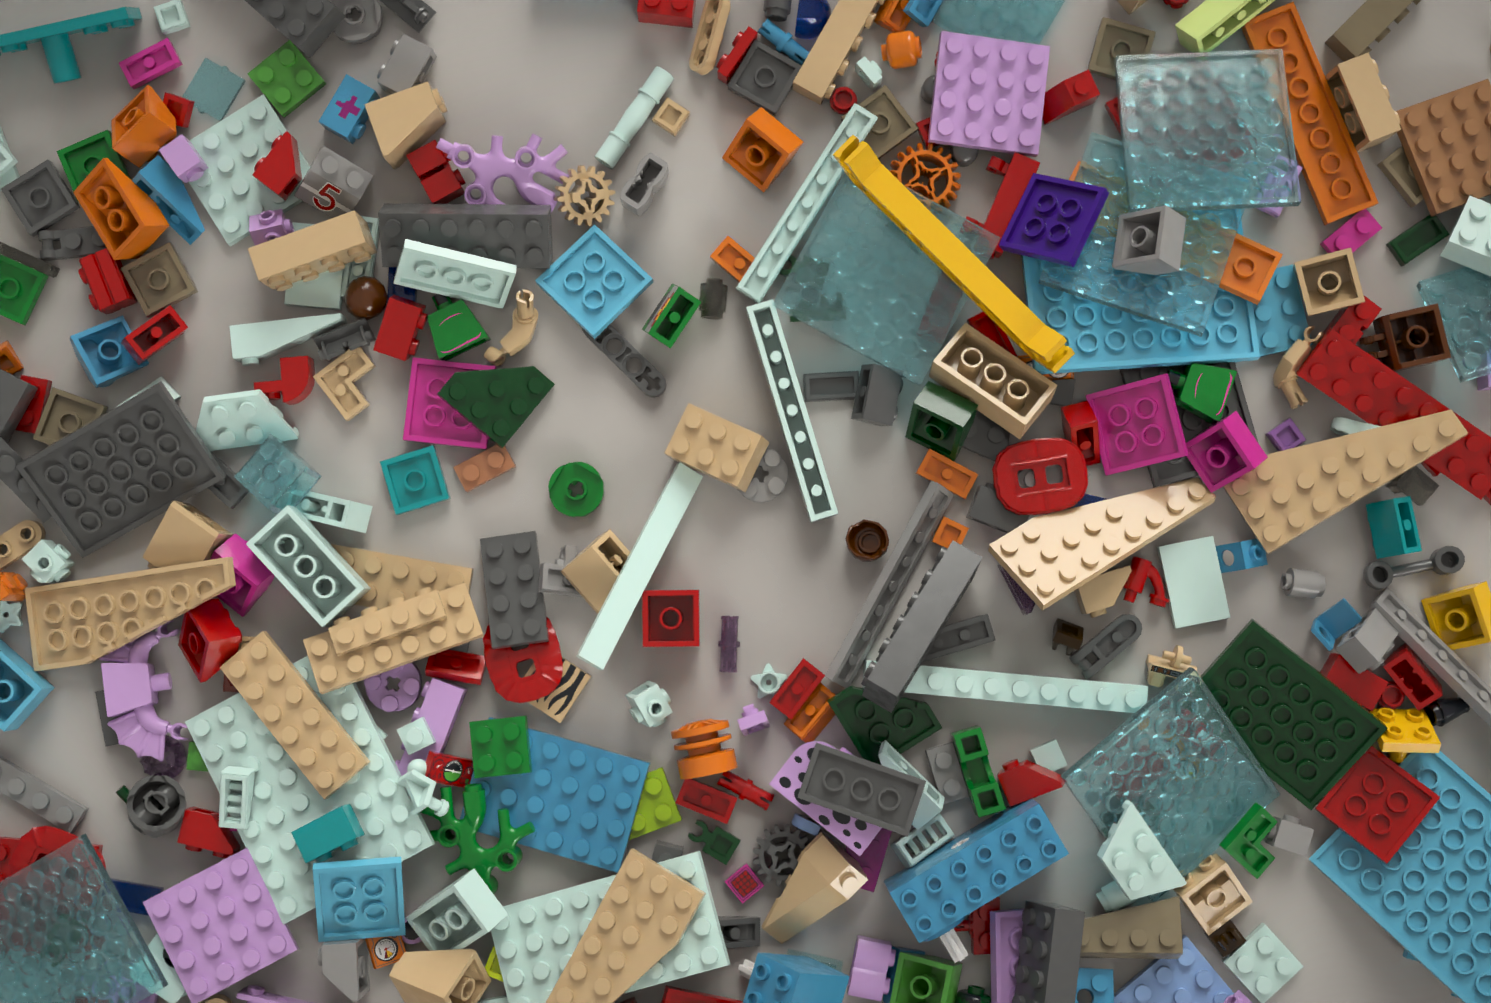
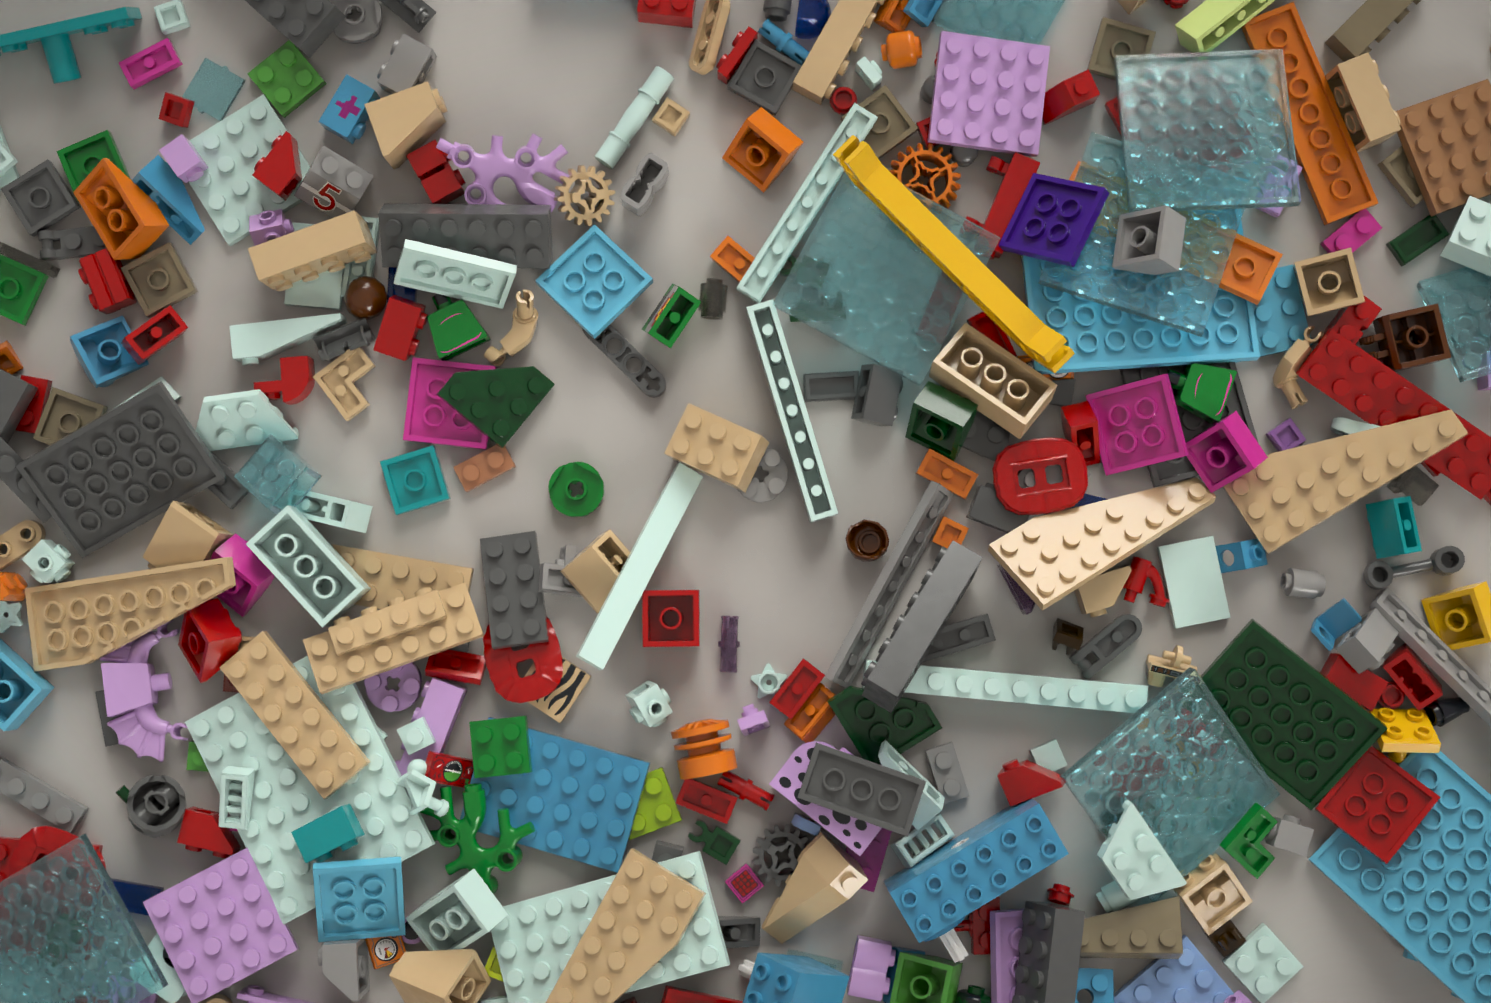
orange slope [111,85,177,168] -> none
clear purple gear [140,735,186,778] -> none
green arch [950,725,1006,817] -> none
none -> red plate [1047,883,1074,906]

